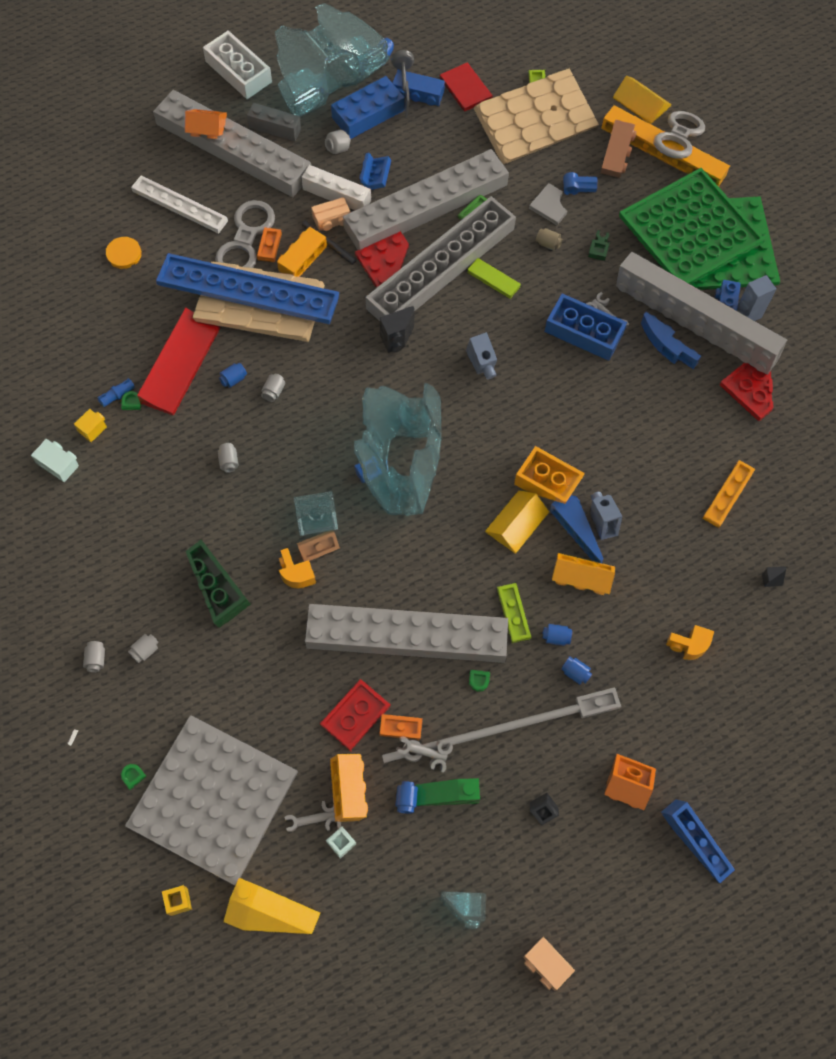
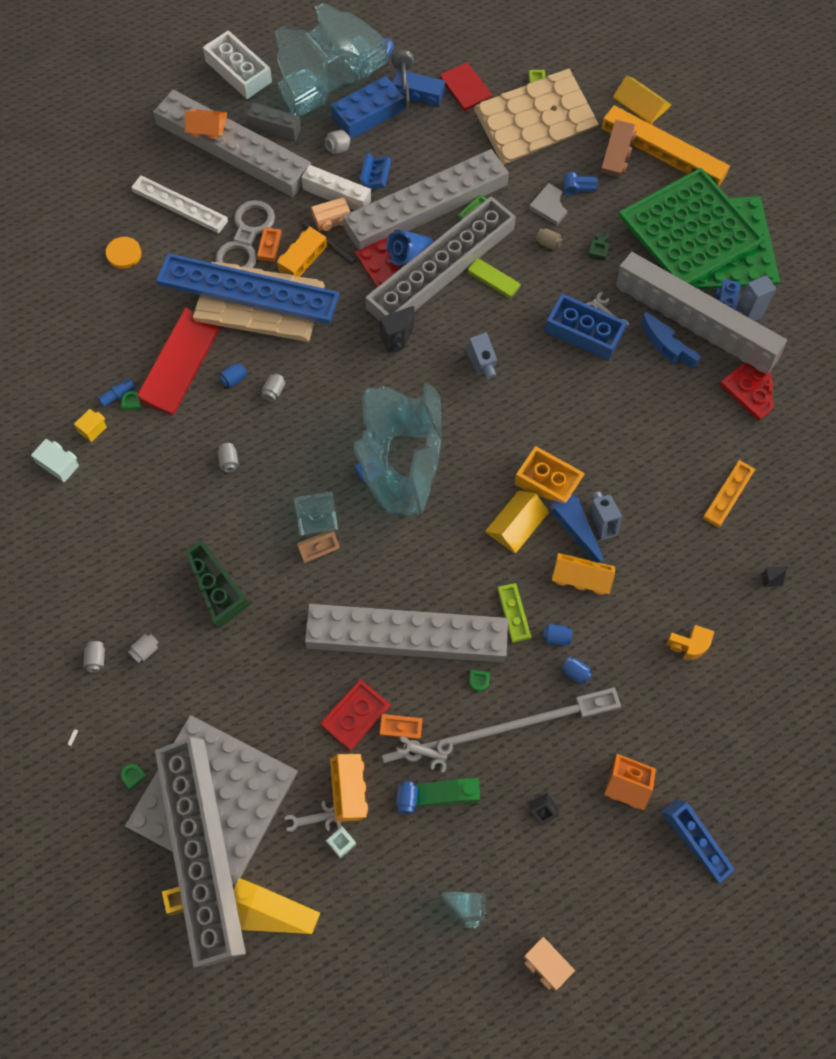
light orange brick [279,548,316,588] -> none
light grey bar [654,111,705,159] -> none
none -> light grey brick [155,737,246,967]
none -> blue cone [386,229,433,266]

